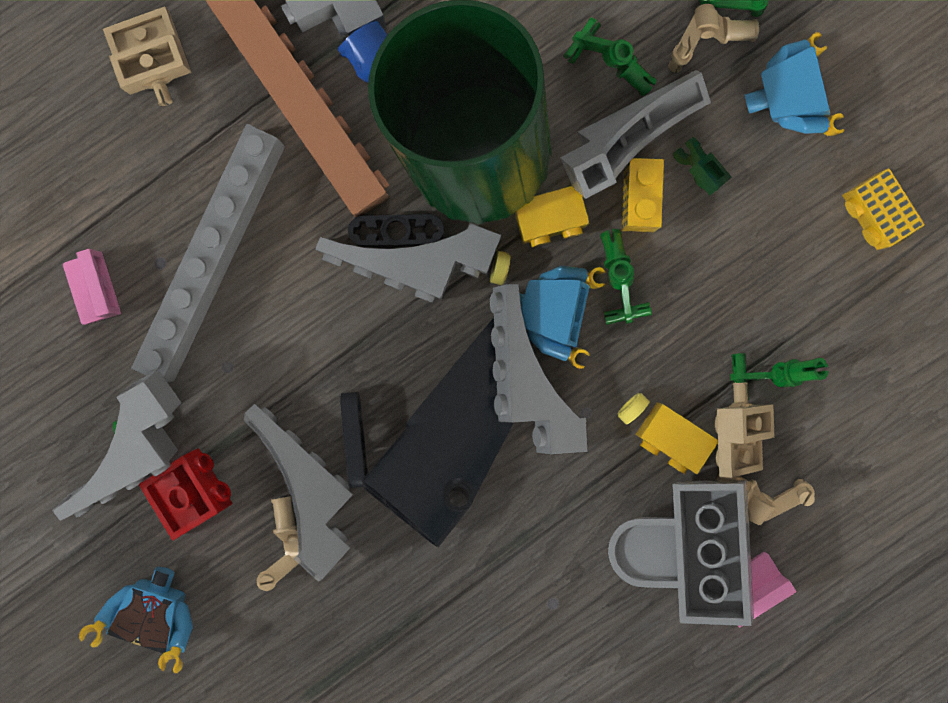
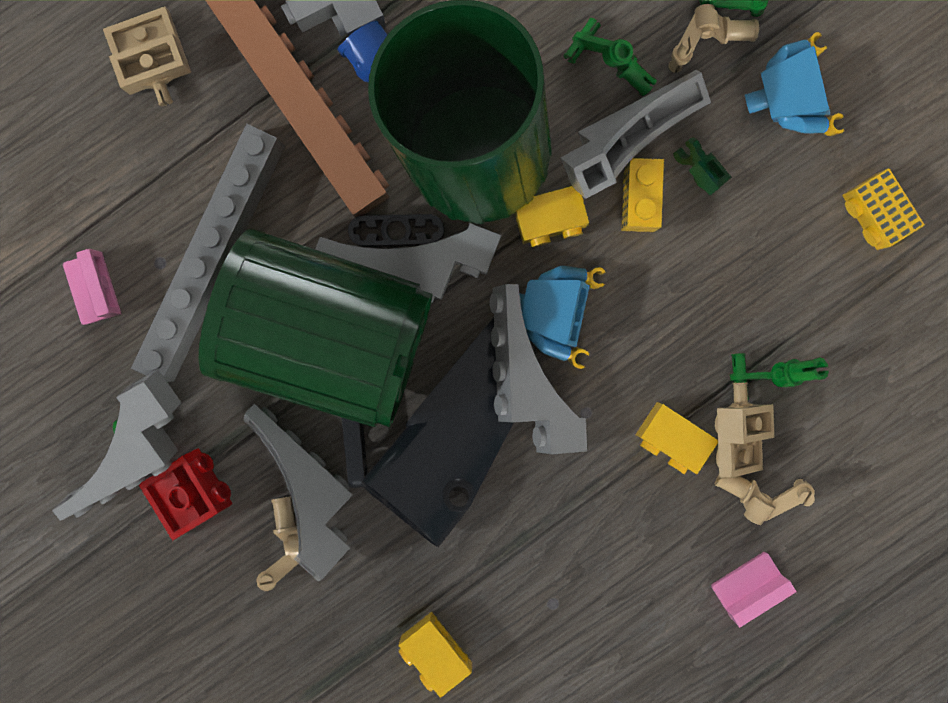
torso [79,567,193,673] -> none
light yellow tile [490,250,511,285] -> none
green pin [600,229,652,325] -> none
light grey brick [608,480,754,626] -> none
light yellow tile [618,393,650,425] -> none
none -> dark green container [199,229,433,427]
none -> yellow brick [398,611,472,698]

